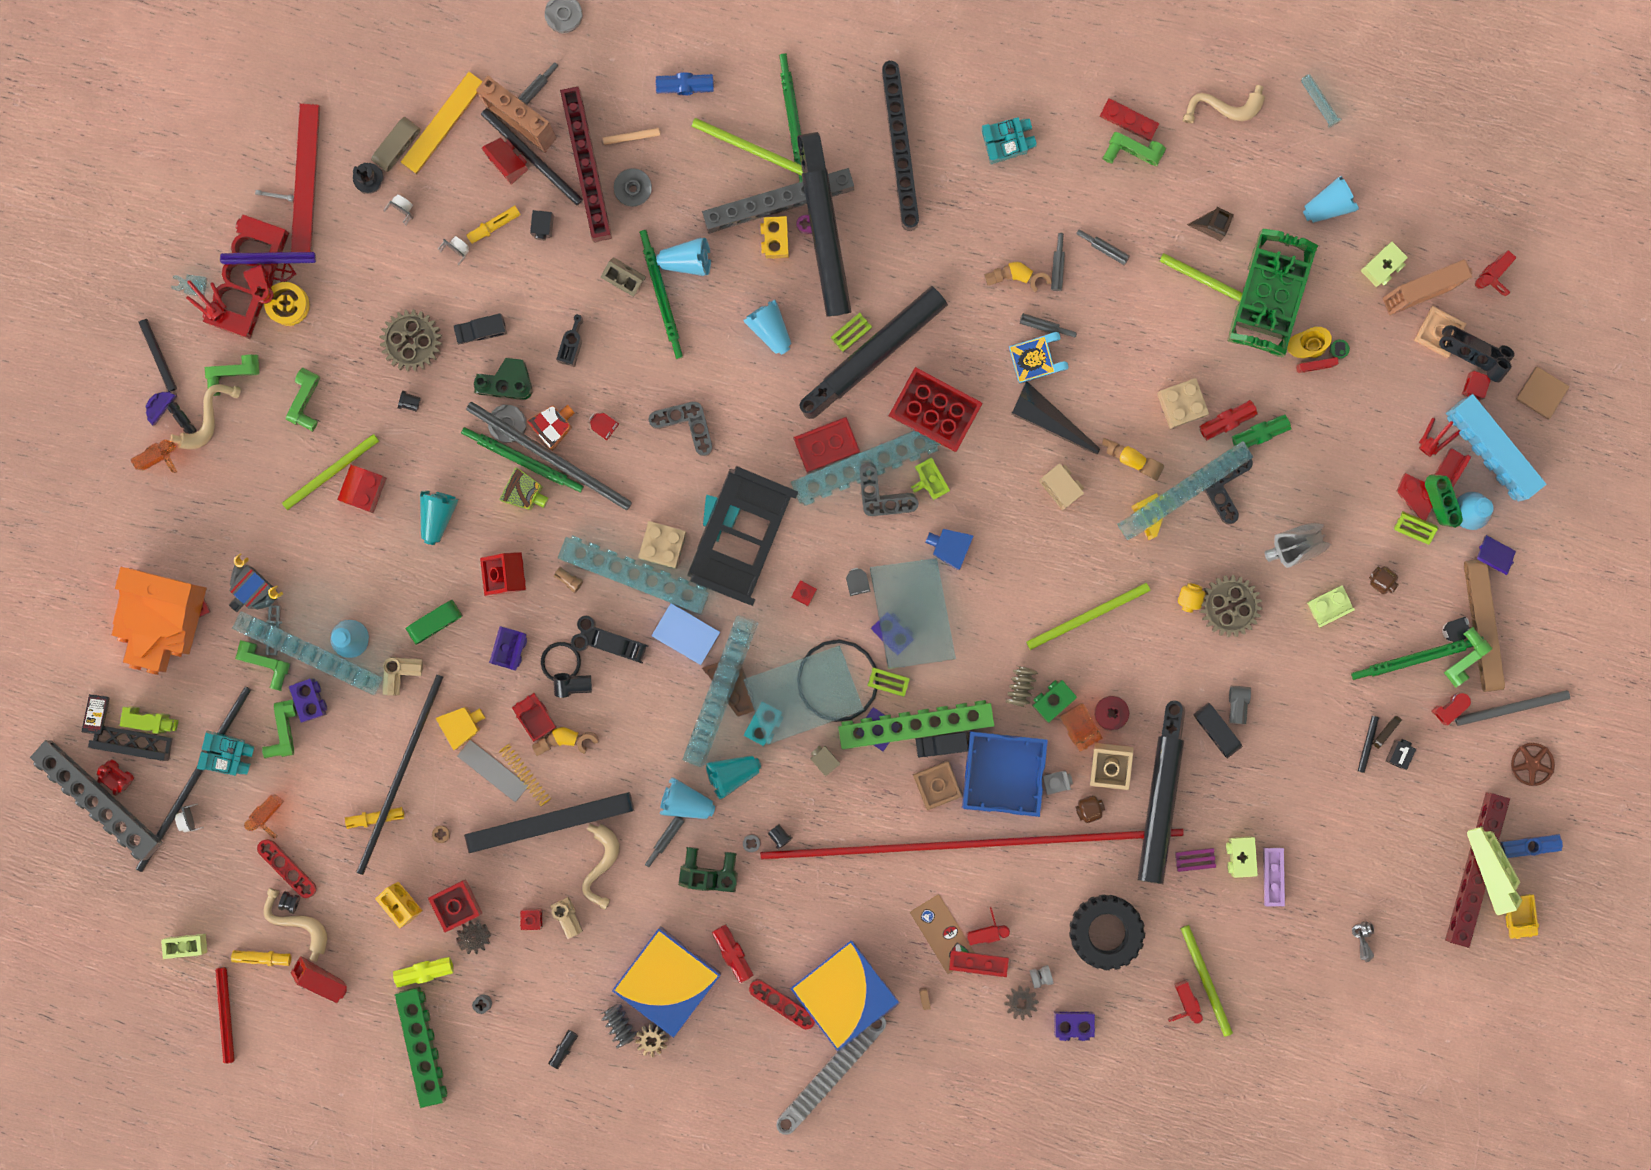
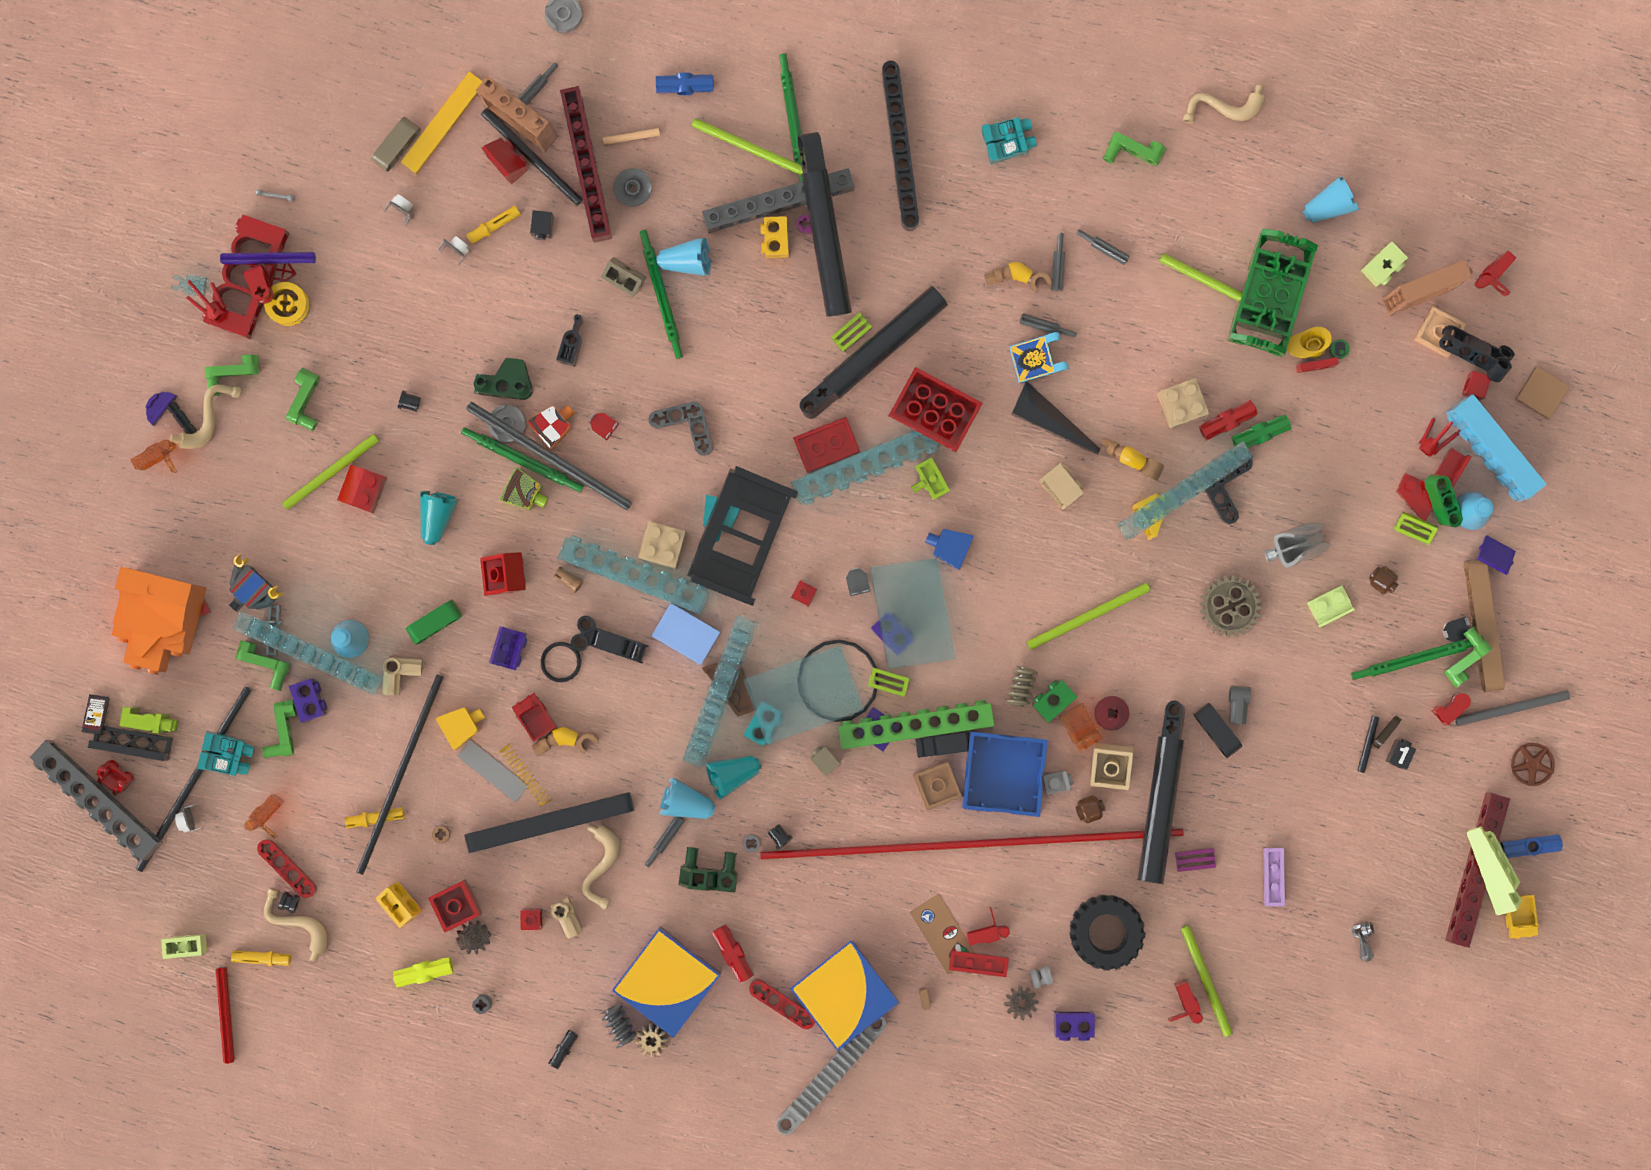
black piece [138,319,177,392] -> none
red tile [291,104,320,252] -> none
red slope [291,956,347,1003] -> none
black piece [353,163,384,194] -> none
dark tan gear [379,309,442,372] -> none
green brick [394,987,448,1108] -> none
black piece [453,313,507,345] -> none
black piece [553,673,592,698] -> none
medium azure cone [743,300,792,355] -> none
dark grey beam [859,462,919,516] -> none
red plate [1099,98,1160,142] -> none
yellow head [1178,583,1205,613] -> none
dark brown slope [1187,207,1234,241] -> none
yellowish green brick [1226,836,1258,878] -> none
clear light blue axle [1301,74,1342,128] -> none

